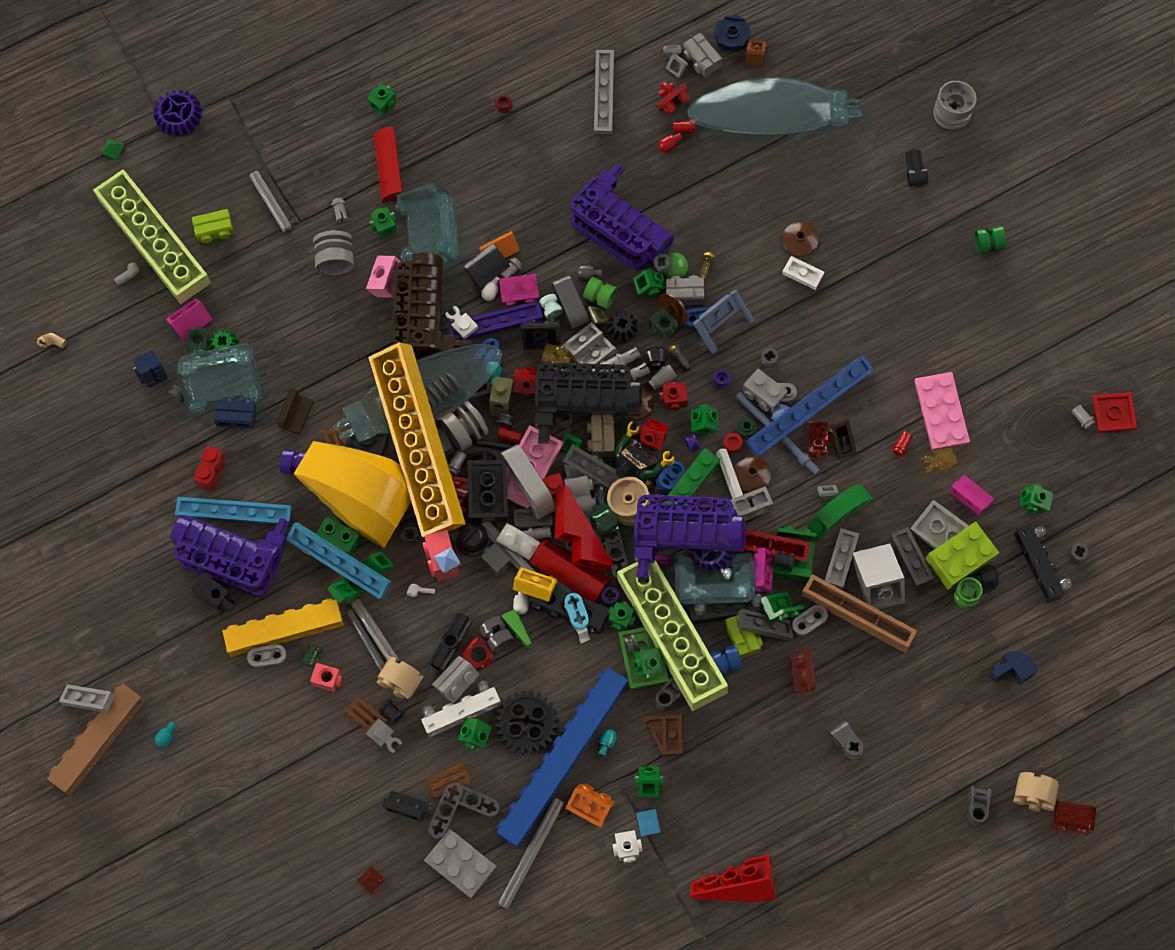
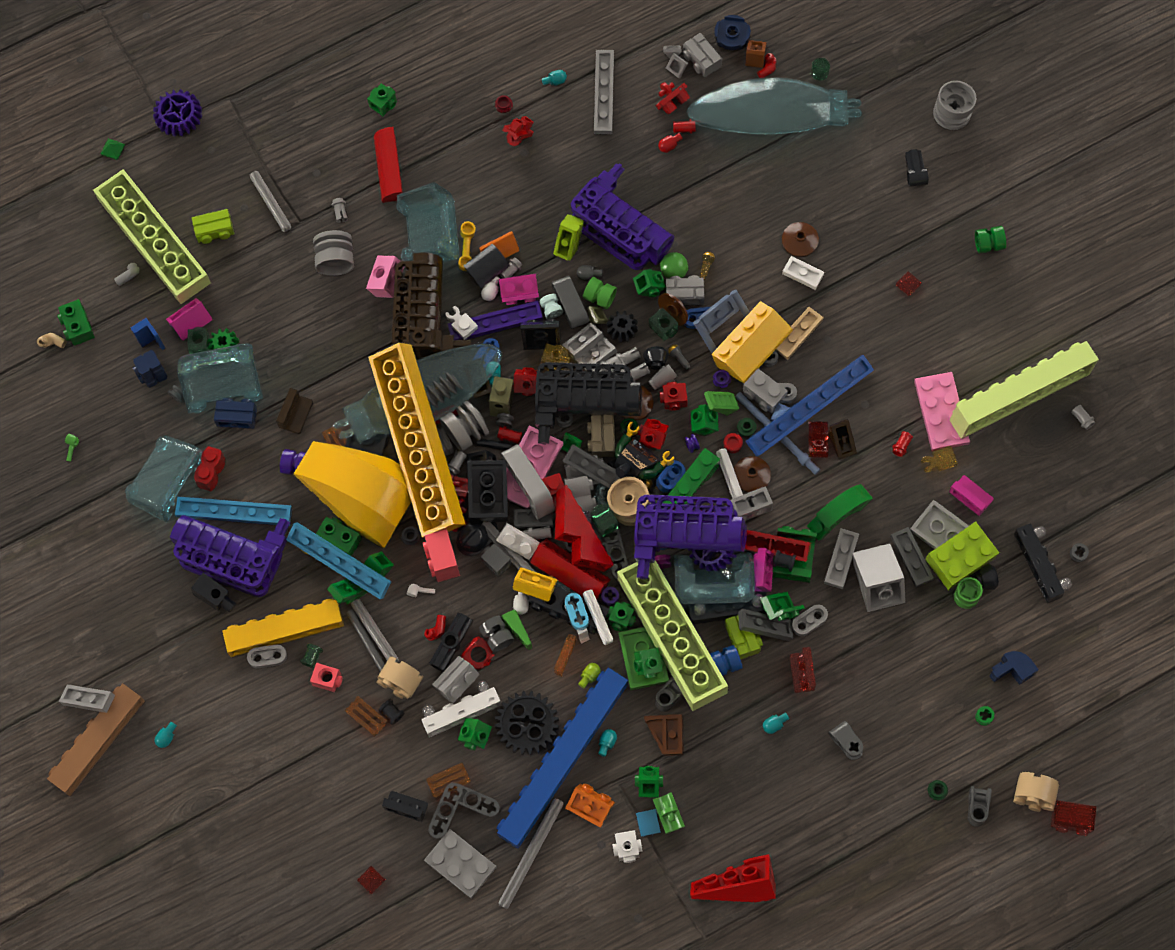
light grey plate [365,718,402,753] -> none
green brick [369,207,397,240] -> none
light blue slope [434,547,461,573] -> none
dark grey bush [623,634,640,654] -> none
dark grey bush [654,254,672,273] -> none
medium nougat brick [802,574,917,653] -> none
light grey slope [817,485,839,503] -> none
green brick [1019,484,1053,514] -> none
red plate [1092,392,1137,433] -> none
none -> green brick [57,299,95,346]
none -> bright green hand [65,434,79,462]
none -> clear light blue windscreen [125,435,203,522]
none -> blue panel [131,318,165,350]
none -> red arm [424,615,446,641]
none -> yellow bar [458,221,475,271]
none -> red hips [502,116,534,146]
none -> teal cylinder [542,70,567,86]
none -> lime brick [553,214,584,260]
none -> clear orange tile [554,634,576,677]
none -> lime cylinder [578,663,601,688]
none -> white axle [583,590,613,645]
none -> bright green hips [653,792,685,834]
none -> bright green slope [704,391,739,416]
none -> yellow slope [711,301,793,383]
none -> red arm [757,53,776,80]
none -> teal cylinder [763,712,789,734]
none -> tan plate [776,307,824,360]
none -> clear green wheel [811,58,830,81]
none -> clear red slope [895,271,922,296]
none -> dark green plate [928,780,948,801]
none -> yellowish green brick [949,341,1099,439]
none -> green bush [975,706,995,726]

